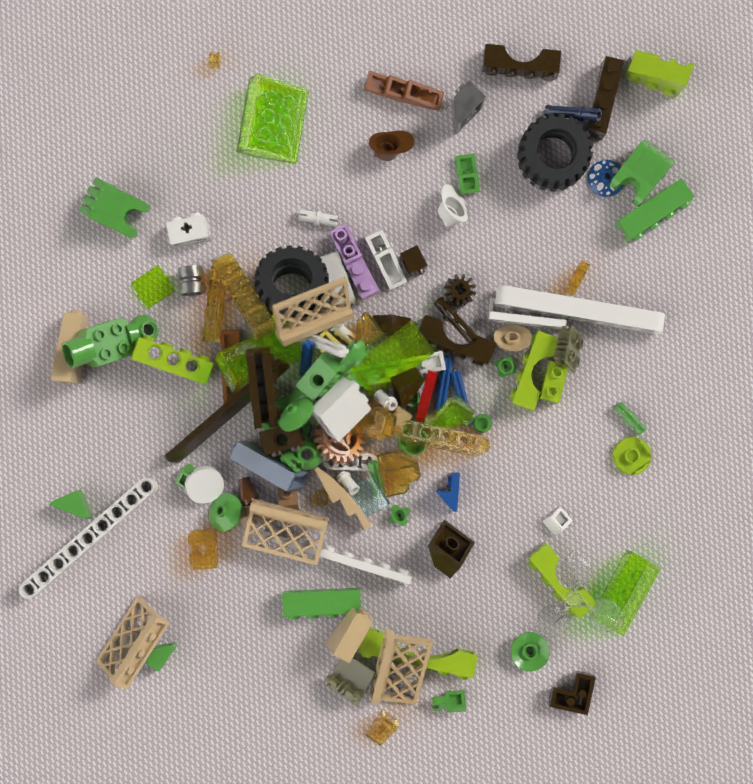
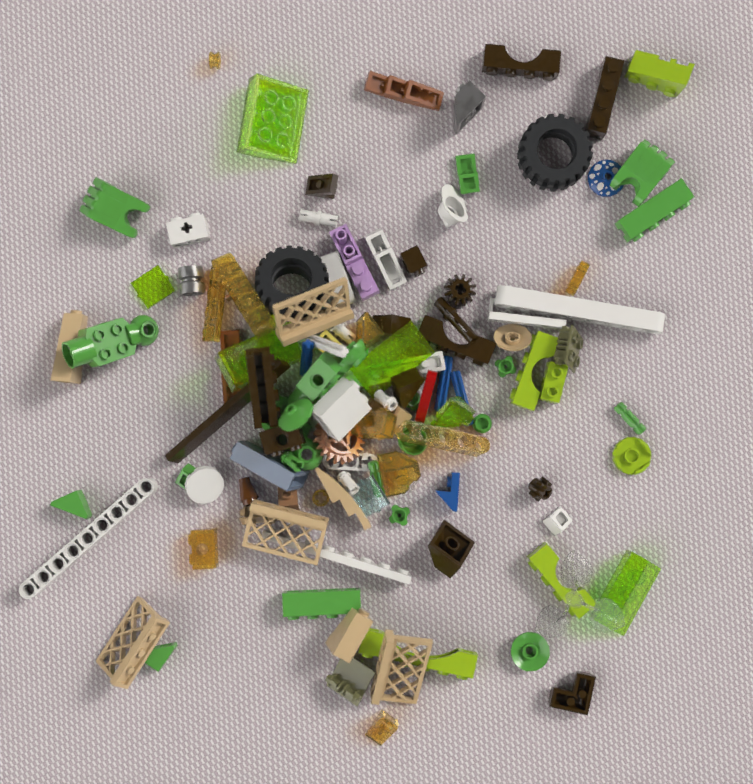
lime brick [130,335,213,385] -> none
bright green dish [209,493,242,532] -> none
reddish brown piece [369,131,415,161] -> none
bright green plate [432,690,466,713] -> none
dark blue pin [544,105,602,122] -> none
none -> dark brown slope [305,173,338,199]
none -> dark brown gear [528,476,552,502]

